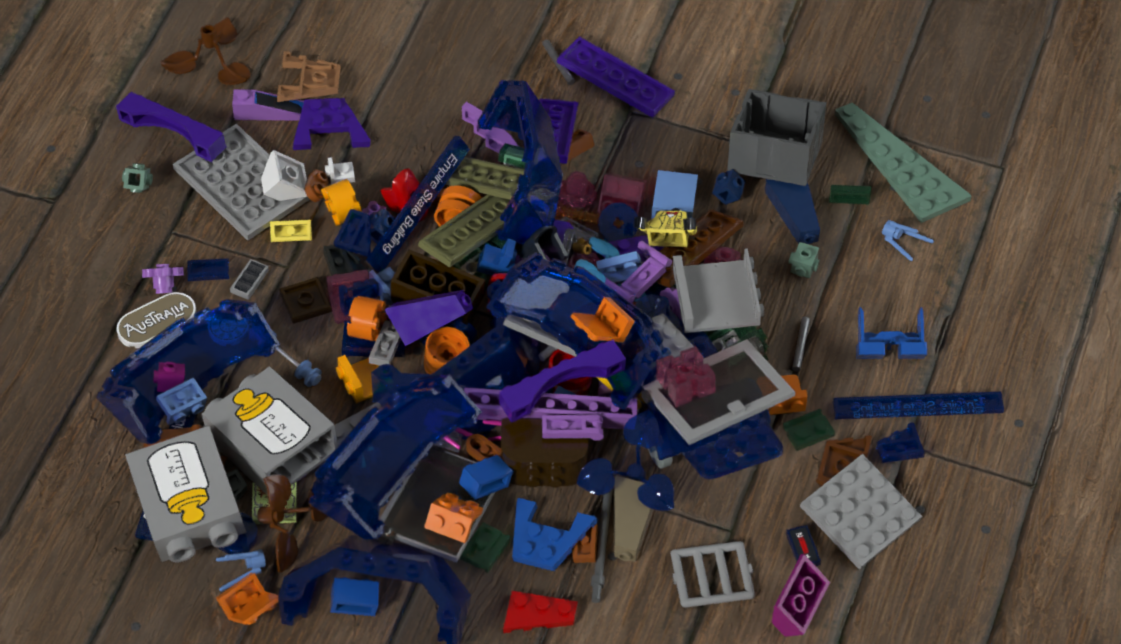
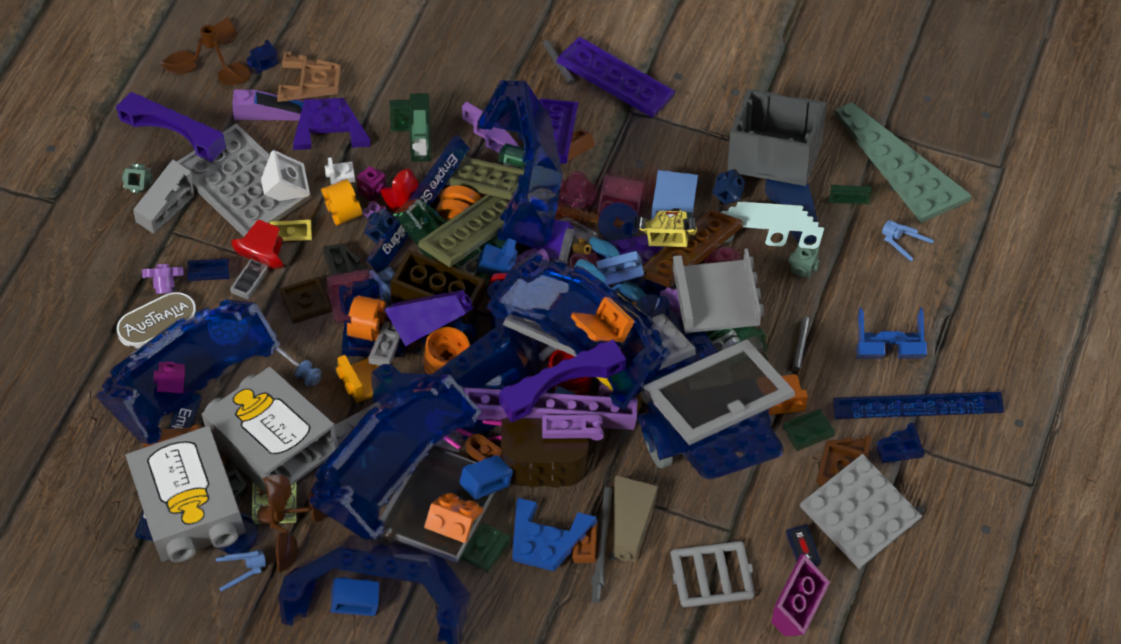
medium blue bracket [156,378,207,425] -> none
orange bracket [216,572,280,625] -> none
dark orange plate [305,169,328,202] -> none
clear blue wing [333,209,371,257] -> none
red wing [503,591,578,633] -> none
black piece [519,225,568,272] -> none
clear blue plant [577,410,674,511] -> none
medium lavender plate [602,241,672,303] -> none
clear pink brick [656,346,715,407] -> none
none -> light grey wedge [133,160,195,234]
none -> red piece [231,220,284,269]
none -> clear blue brick [246,40,278,74]
none -> magenta brick [357,166,386,201]
none -> clear green brick [389,93,431,162]
none -> clear green wedge [394,198,449,260]
none -> light aqua piece [721,202,824,249]

